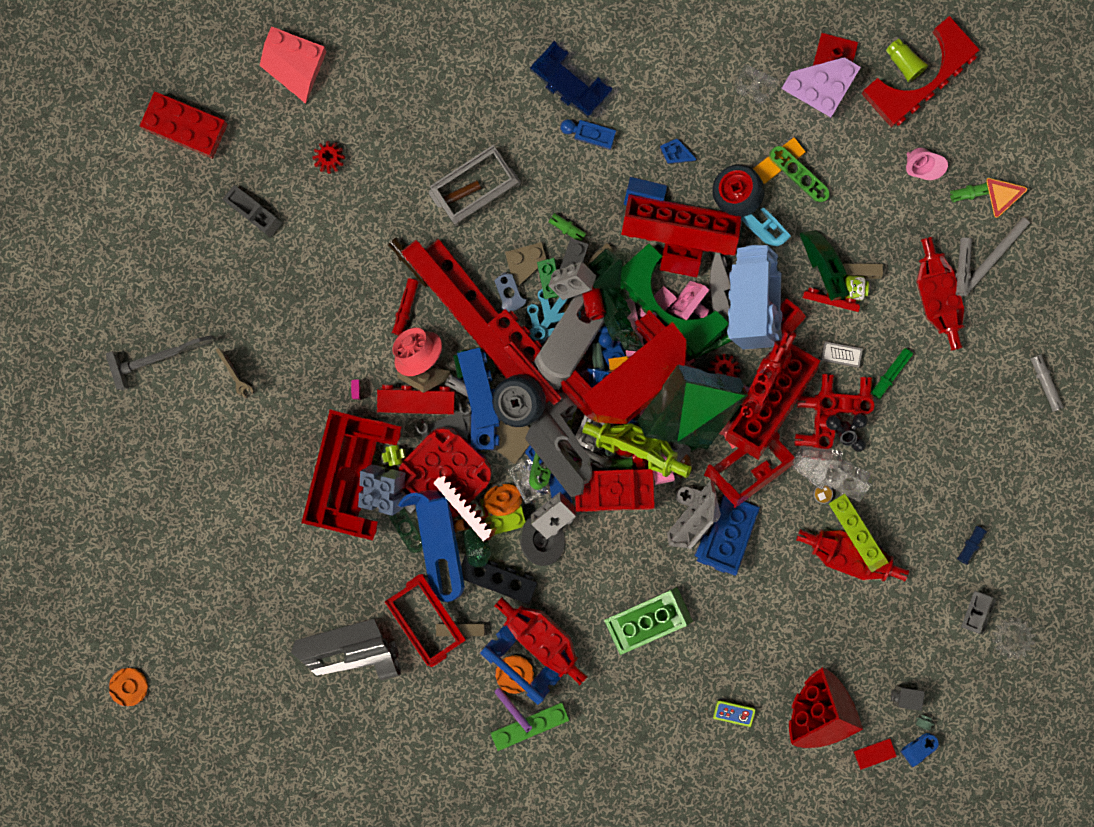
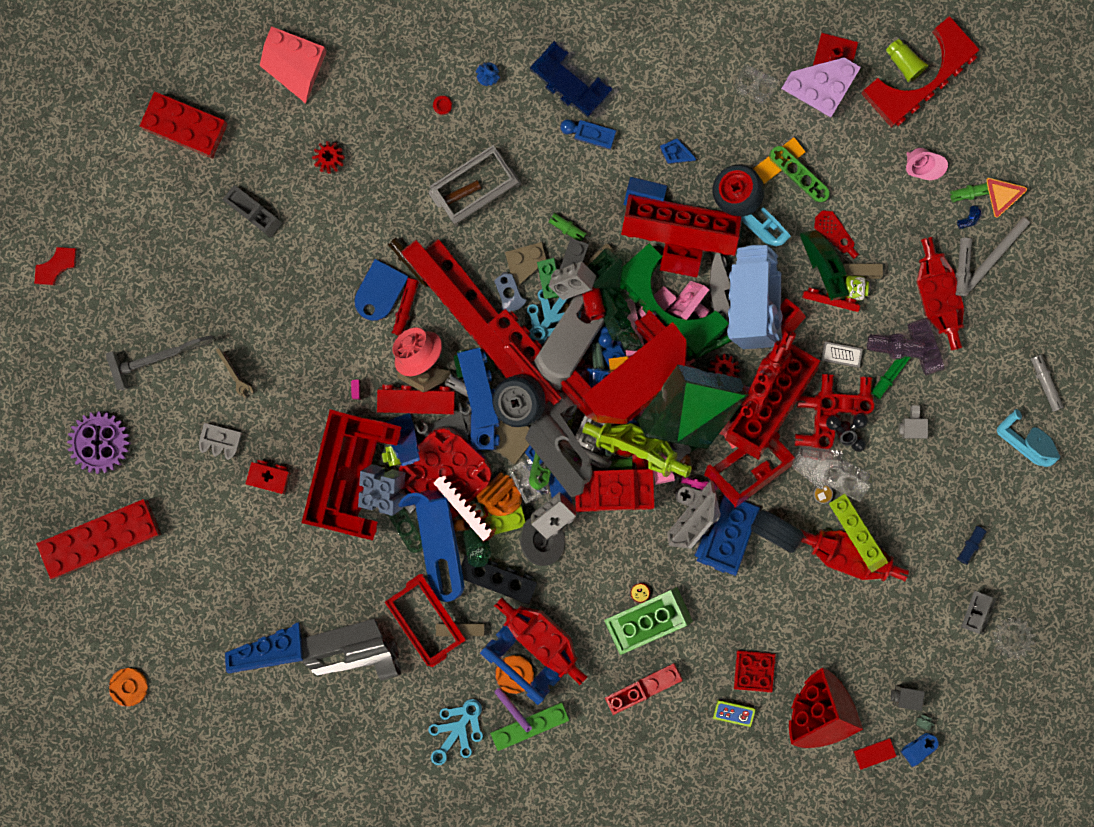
none -> red tile [34,247,77,286]
none -> red brick [36,499,162,579]
none -> medium lavender gear [67,411,131,474]
none -> light grey plate [199,423,242,460]
none -> blue wing [225,622,303,673]
none -> red brick [245,460,291,495]
none -> blue tile [355,259,409,321]
none -> blue piece [385,413,420,466]
none -> medium azure plant [428,699,483,765]
none -> red tile [433,95,452,115]
none -> blue gear [476,62,500,86]
none -> orange tile [476,472,516,508]
none -> red slope [605,662,683,715]
none -> light yellow tile [630,583,650,603]
none -> dark pink wheel [681,477,717,490]
none -> red tile [733,650,775,693]
none -> black wheel [751,510,804,553]
none -> red piece [814,210,859,259]
none -> clear purple piece [867,334,928,359]
none -> light grey brick [898,405,928,439]
none -> clear purple beam [907,317,945,376]
none -> clear blue arm [957,205,982,230]
none -> medium azure piece [997,409,1060,467]

